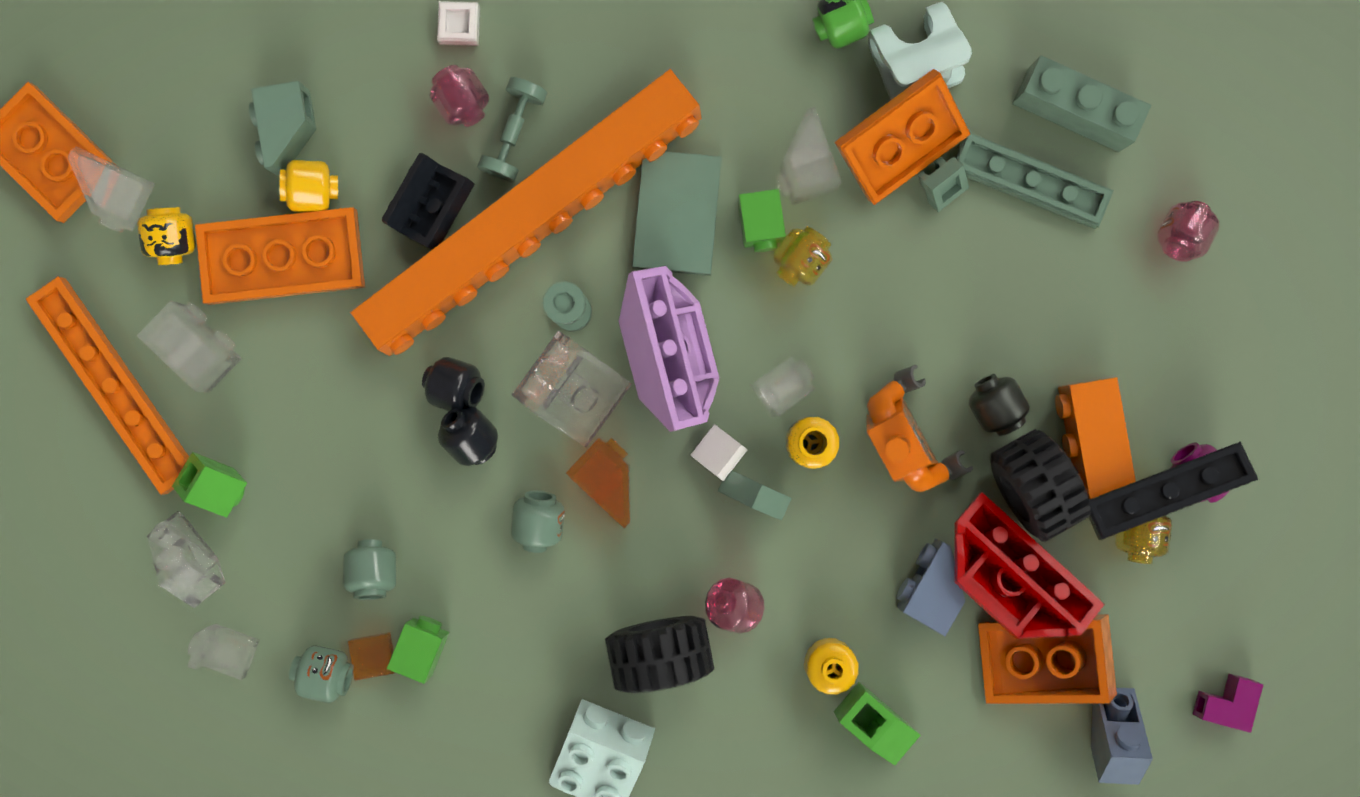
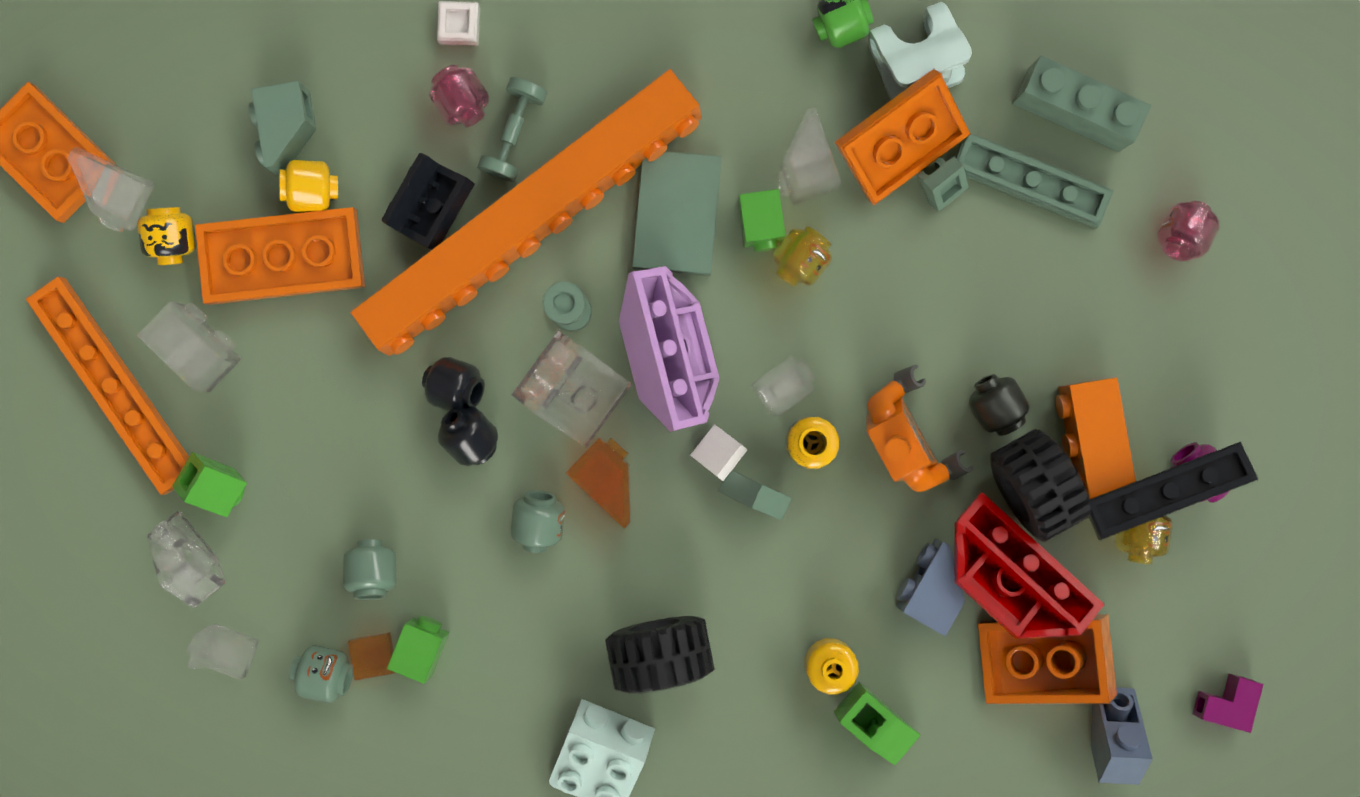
clear pink head [705,577,765,634] -> none

